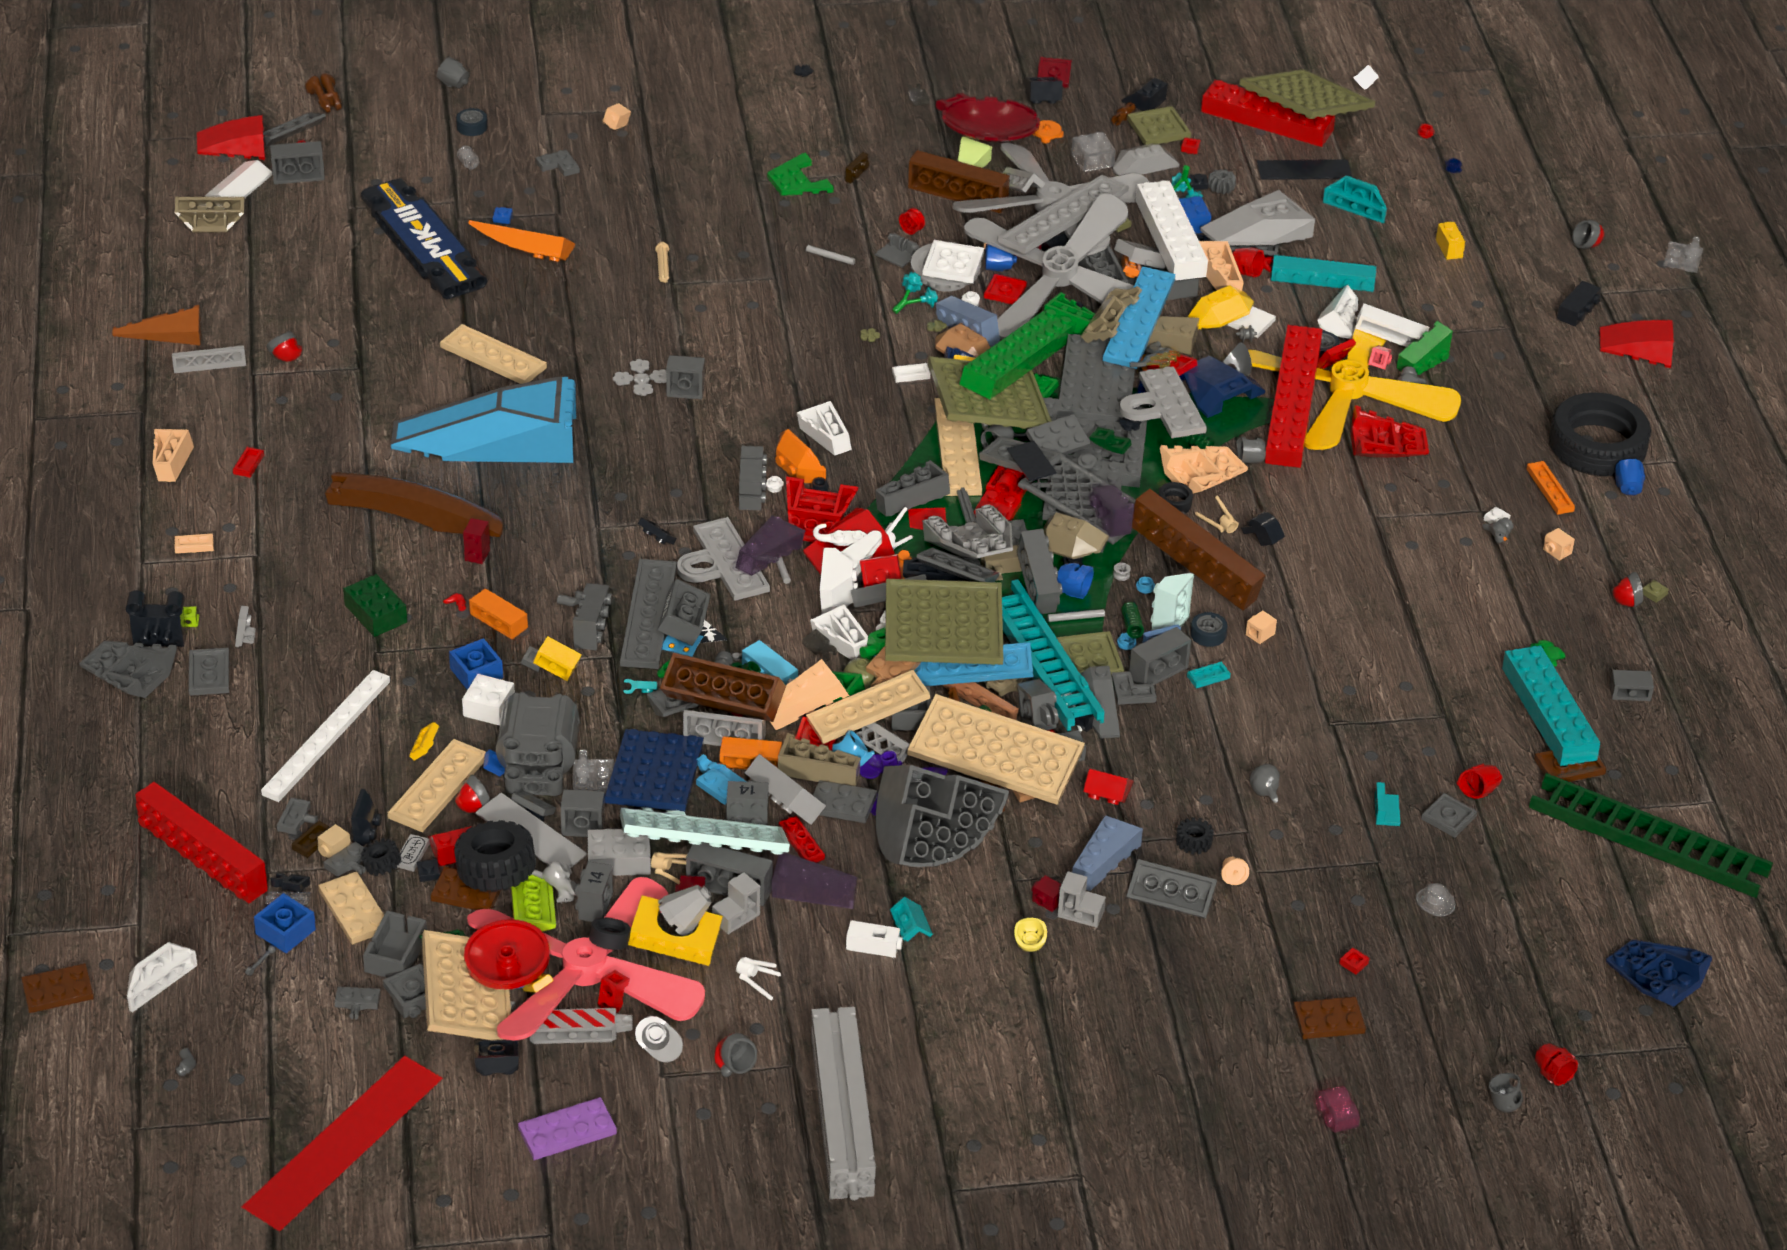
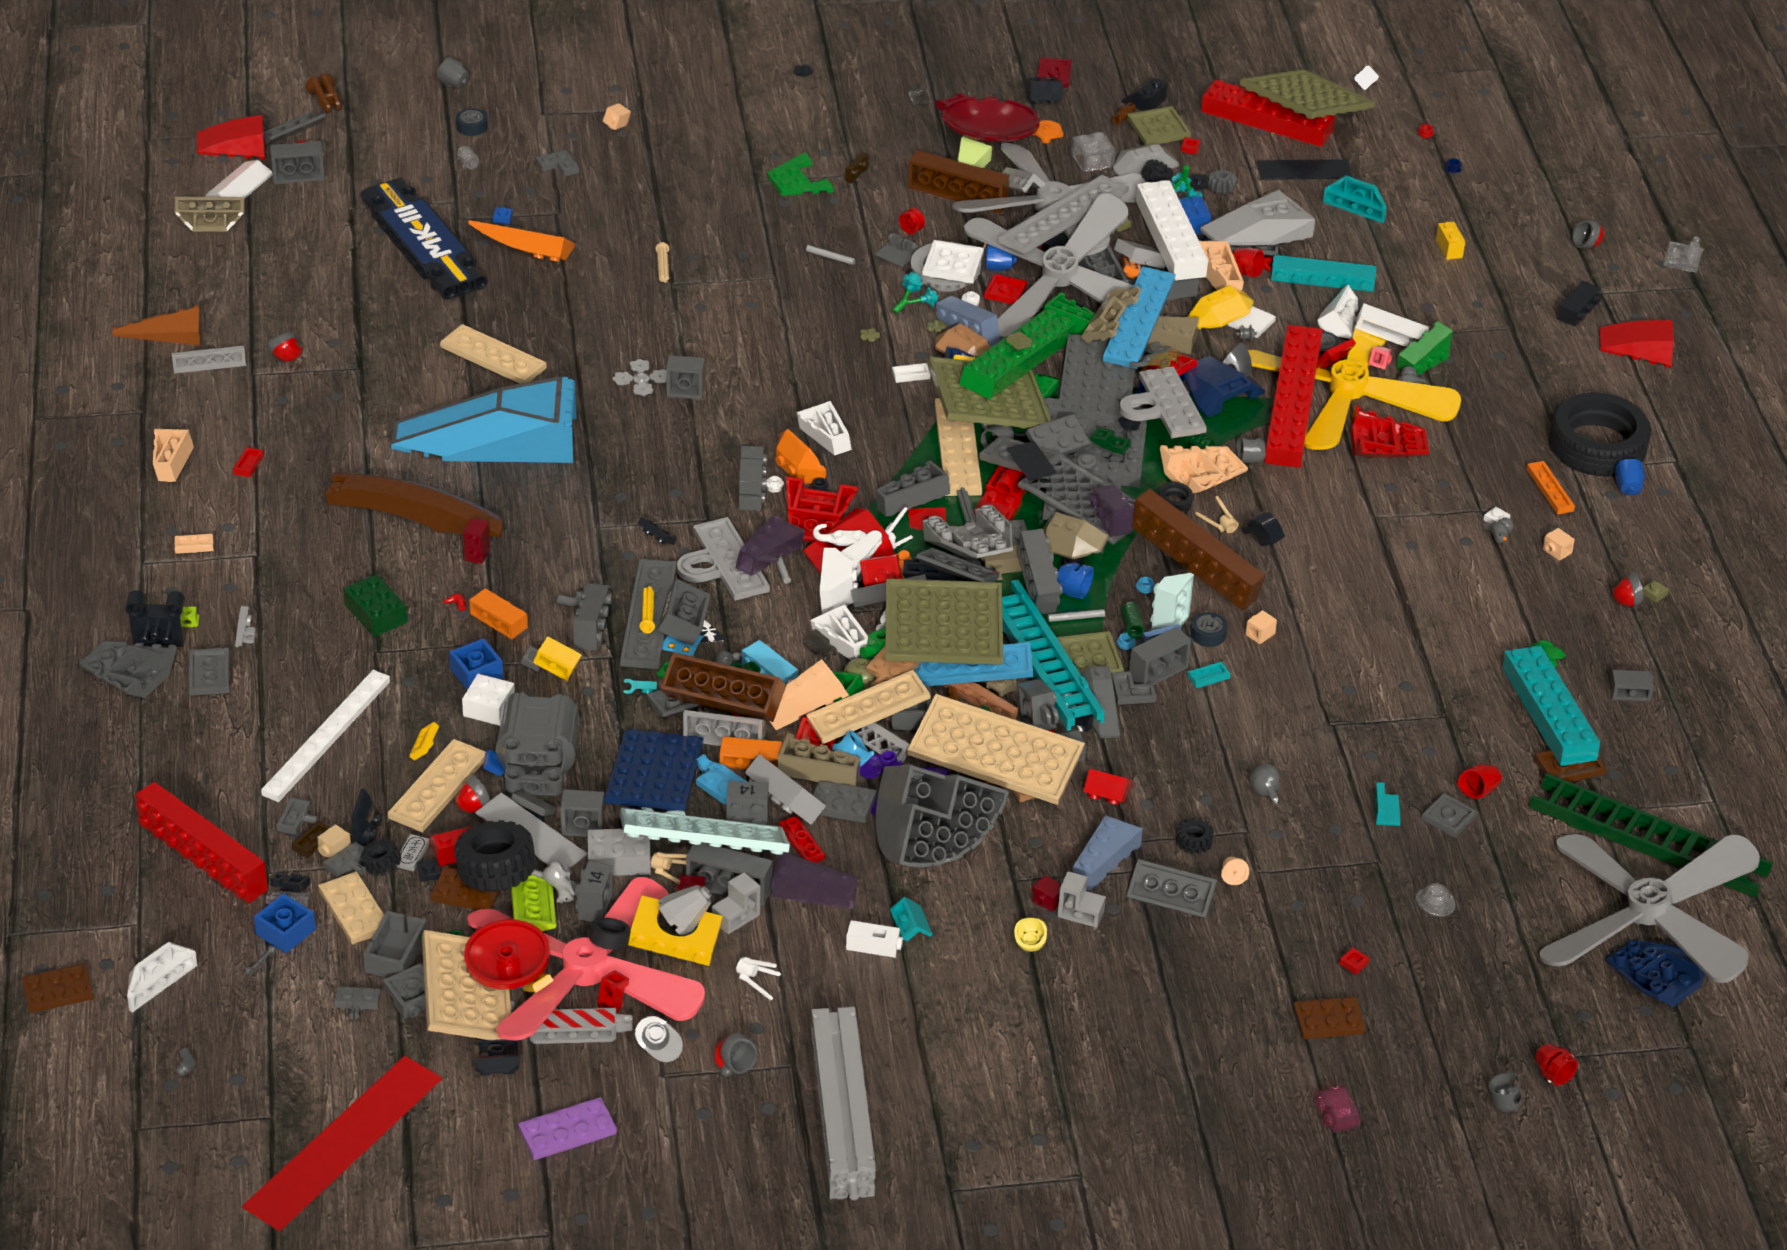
clear plate [573,749,614,793] -> none
light grey bush [1113,563,1131,581] -> none
none -> yellow axle [639,586,655,634]
none -> olive plate [1006,332,1032,350]
none -> black tyre [1141,159,1174,183]
none -> light grey piece [1539,834,1760,983]

